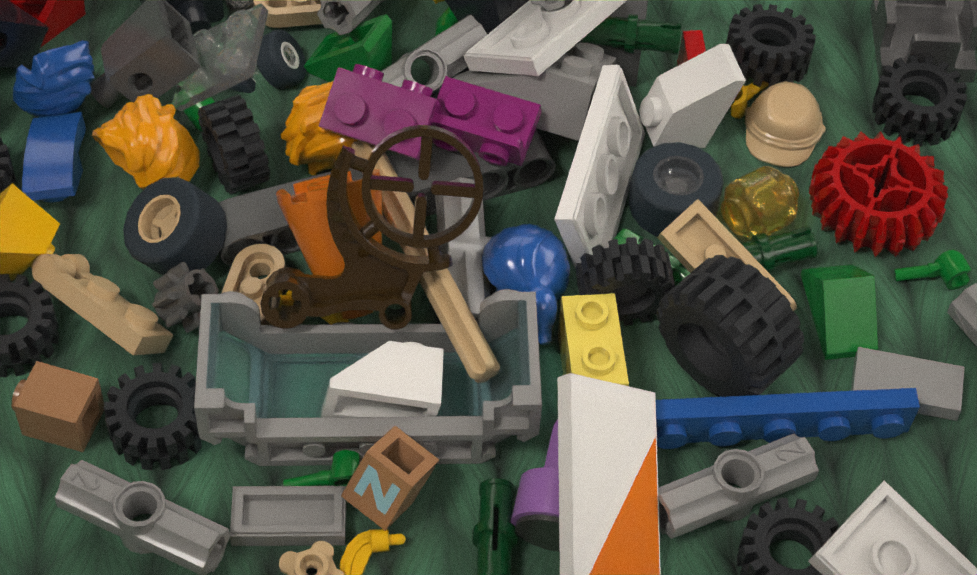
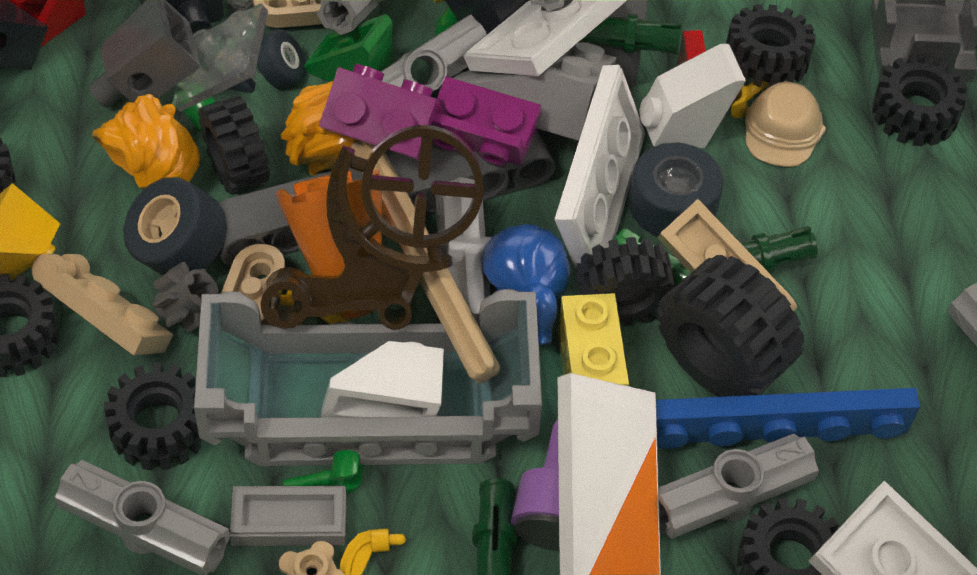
medium nougat brick [12,361,104,452] -> none
blue hair [13,40,95,117] -> none
blue slope [22,112,86,203] -> none
medium nougat brick [341,426,439,531] -> none
clear yellow head [721,166,799,240] -> none
green slope [800,264,878,360] -> none
red gear [809,131,948,257] -> none
light grey tile [851,347,965,421] -> none
green hand [894,250,971,290] -> none

